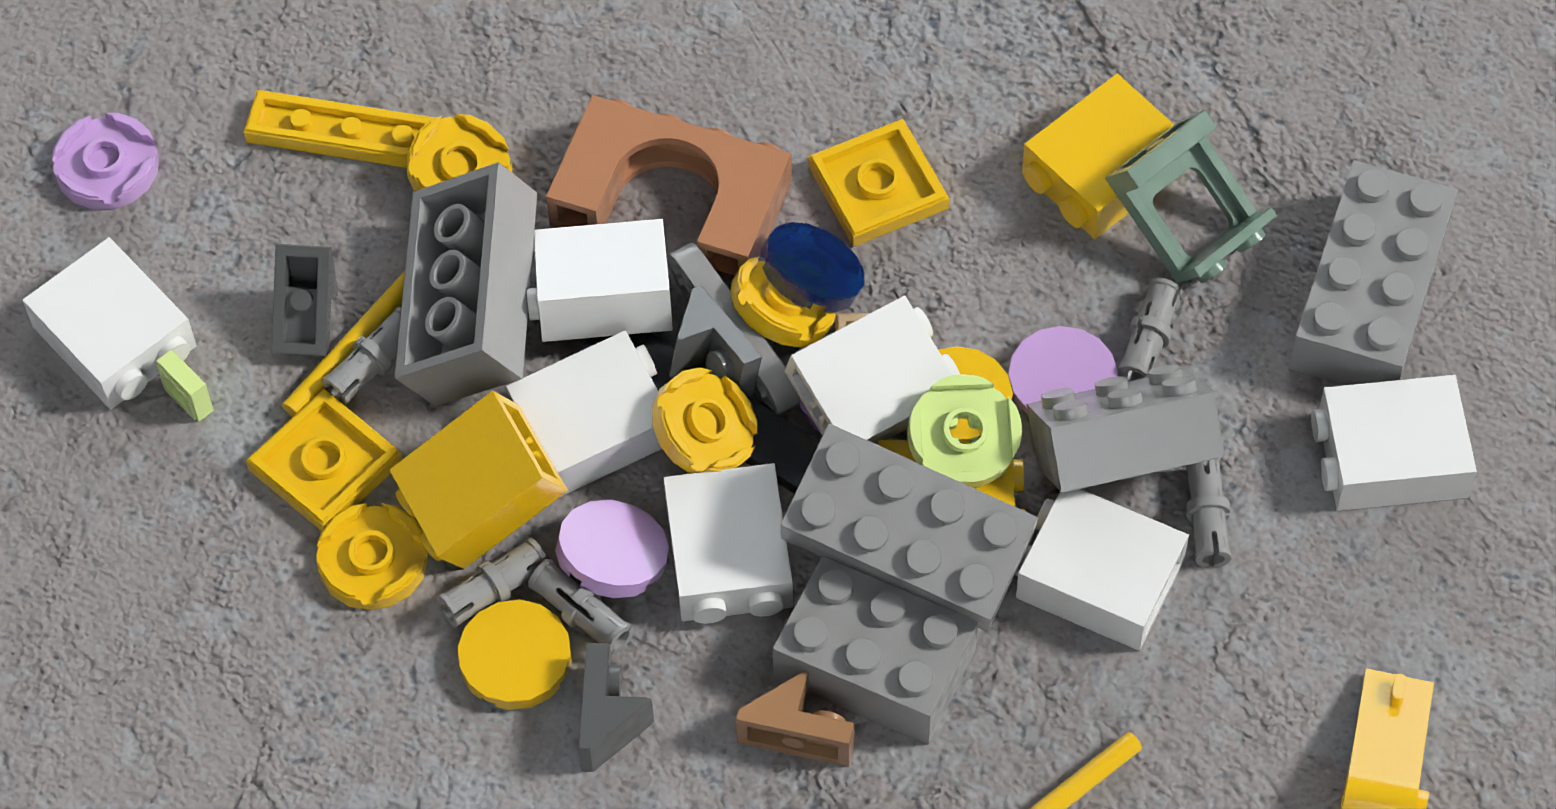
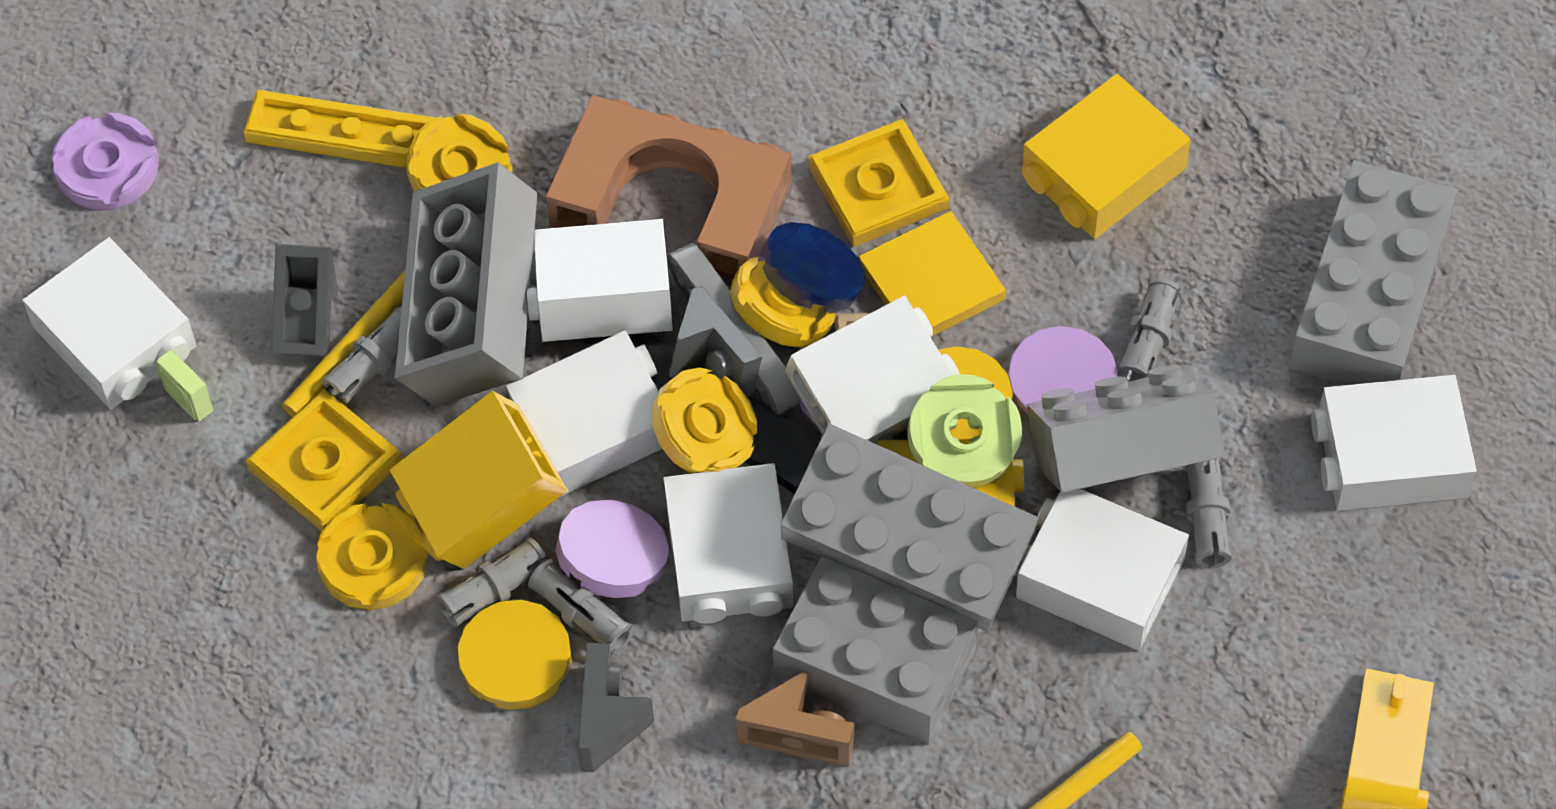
sand green window [1105,110,1277,283] -> none
none -> yellow tile [859,211,1006,336]

